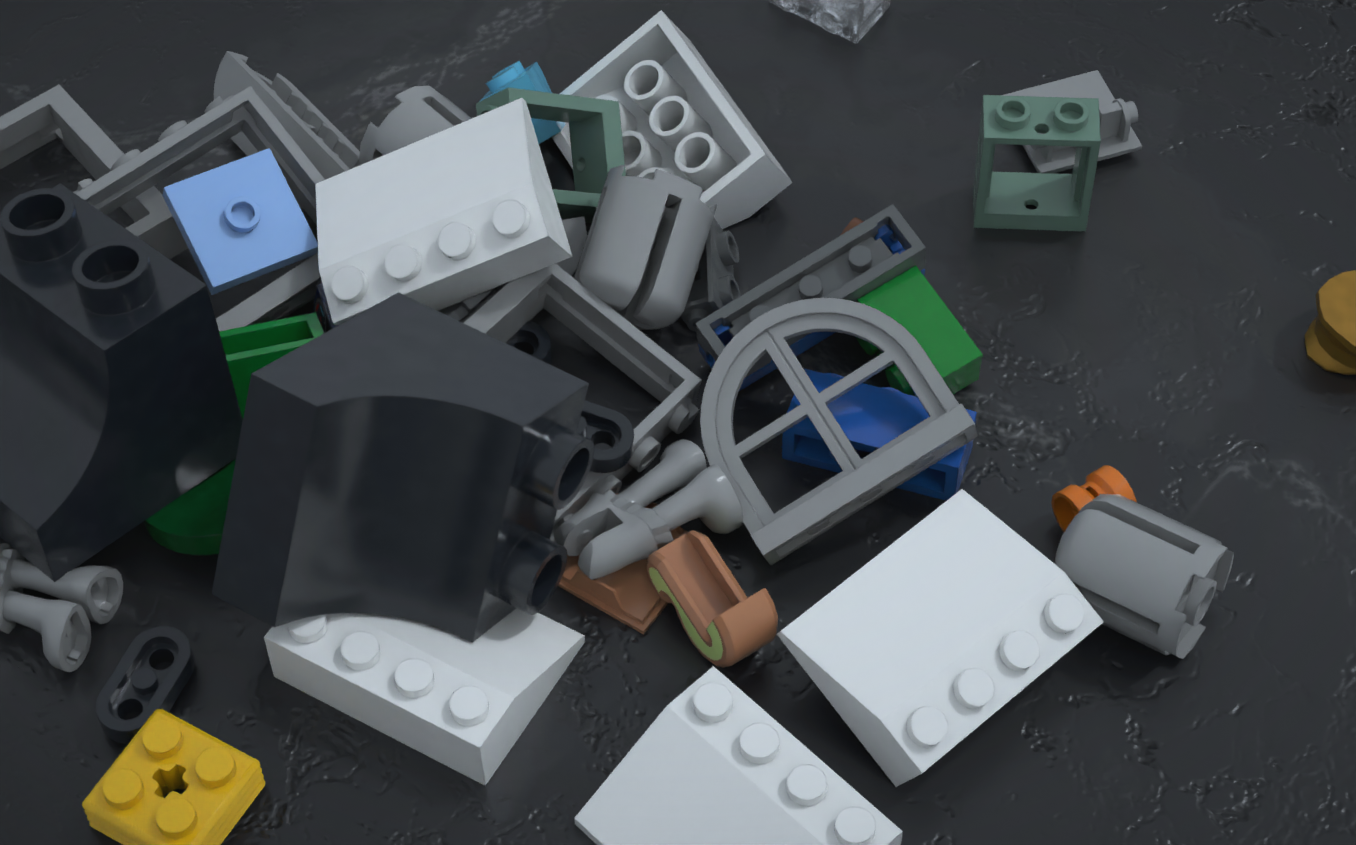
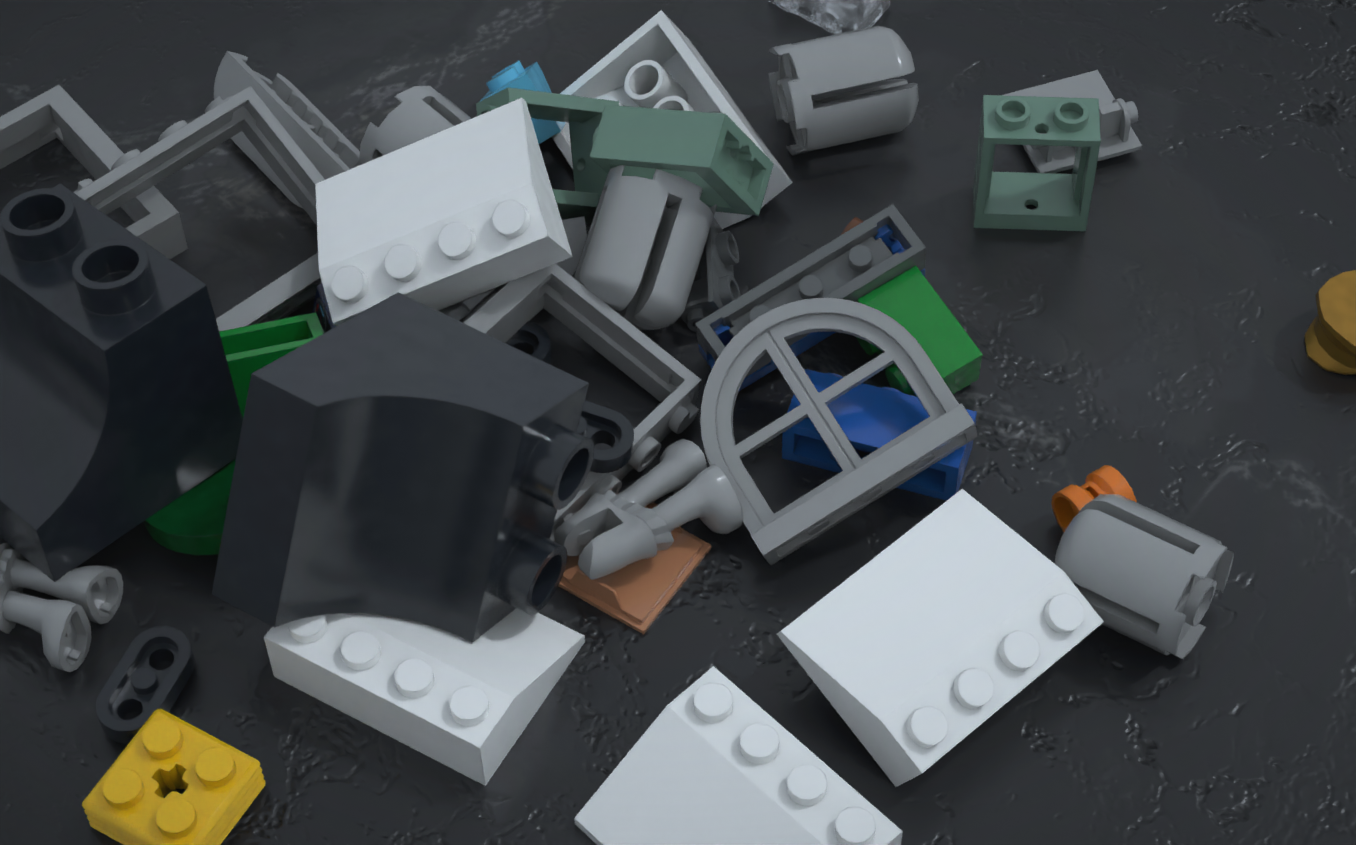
light blue plate [162,148,318,295] -> none
nougat animal [647,530,778,668] -> none
none -> sand green window [590,105,774,216]
none -> light grey cylinder [768,26,919,155]

